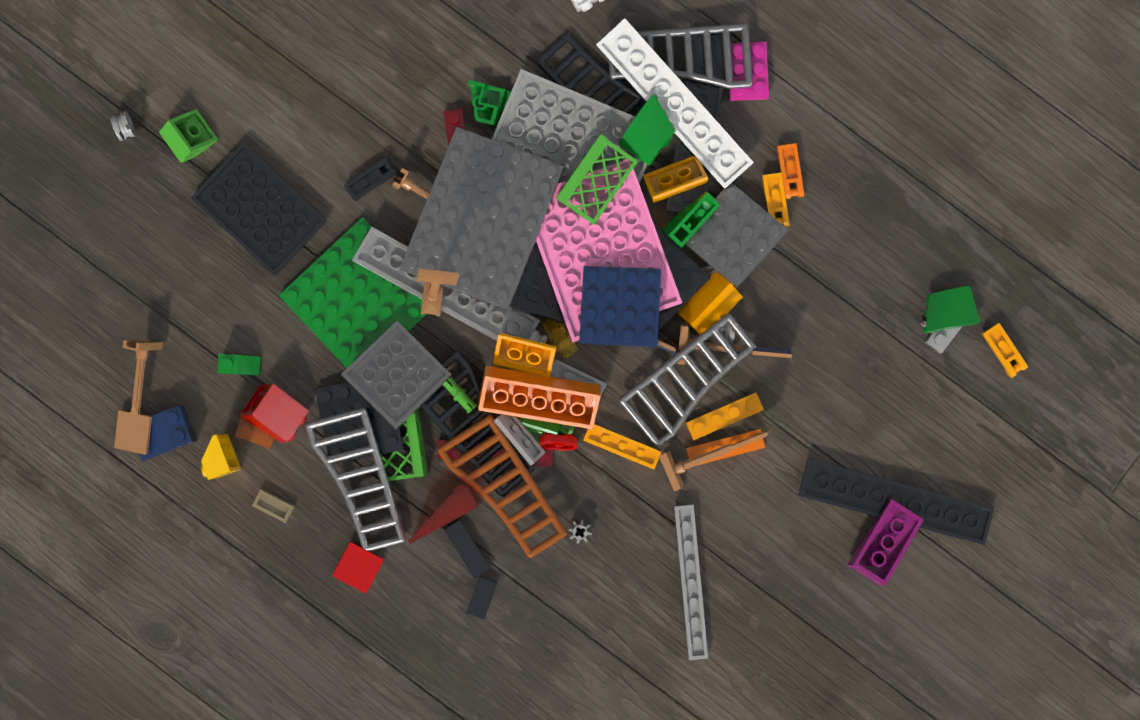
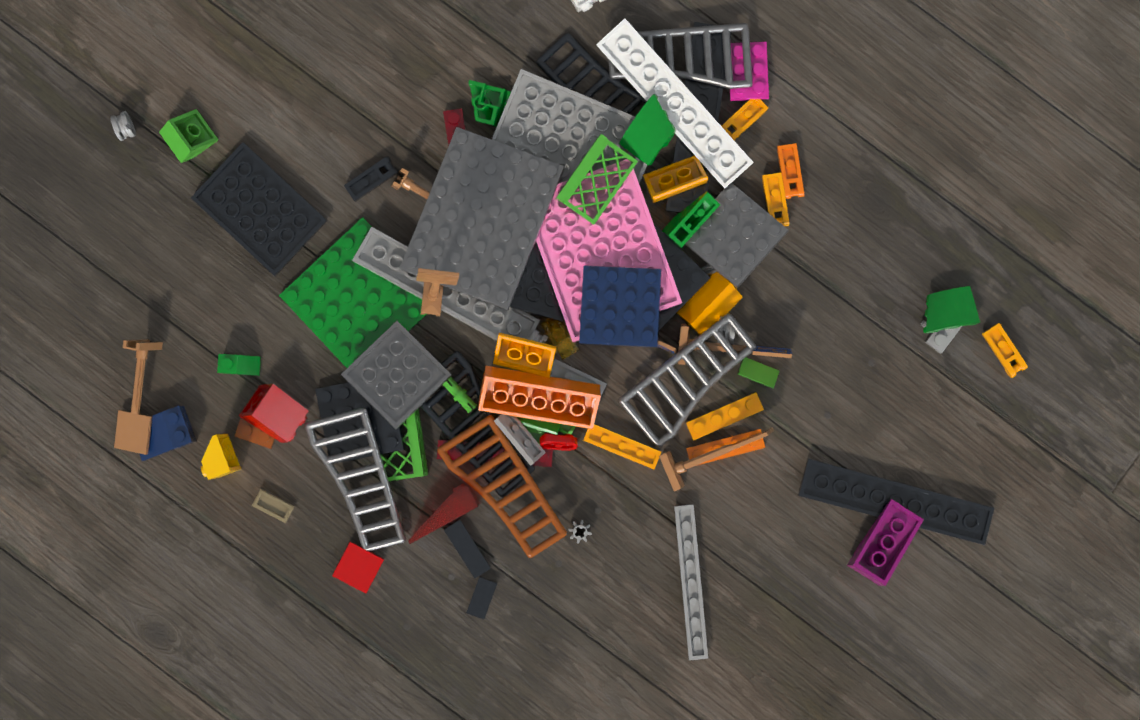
none -> light orange plate [721,99,768,141]
none -> bright green slope [737,357,779,389]

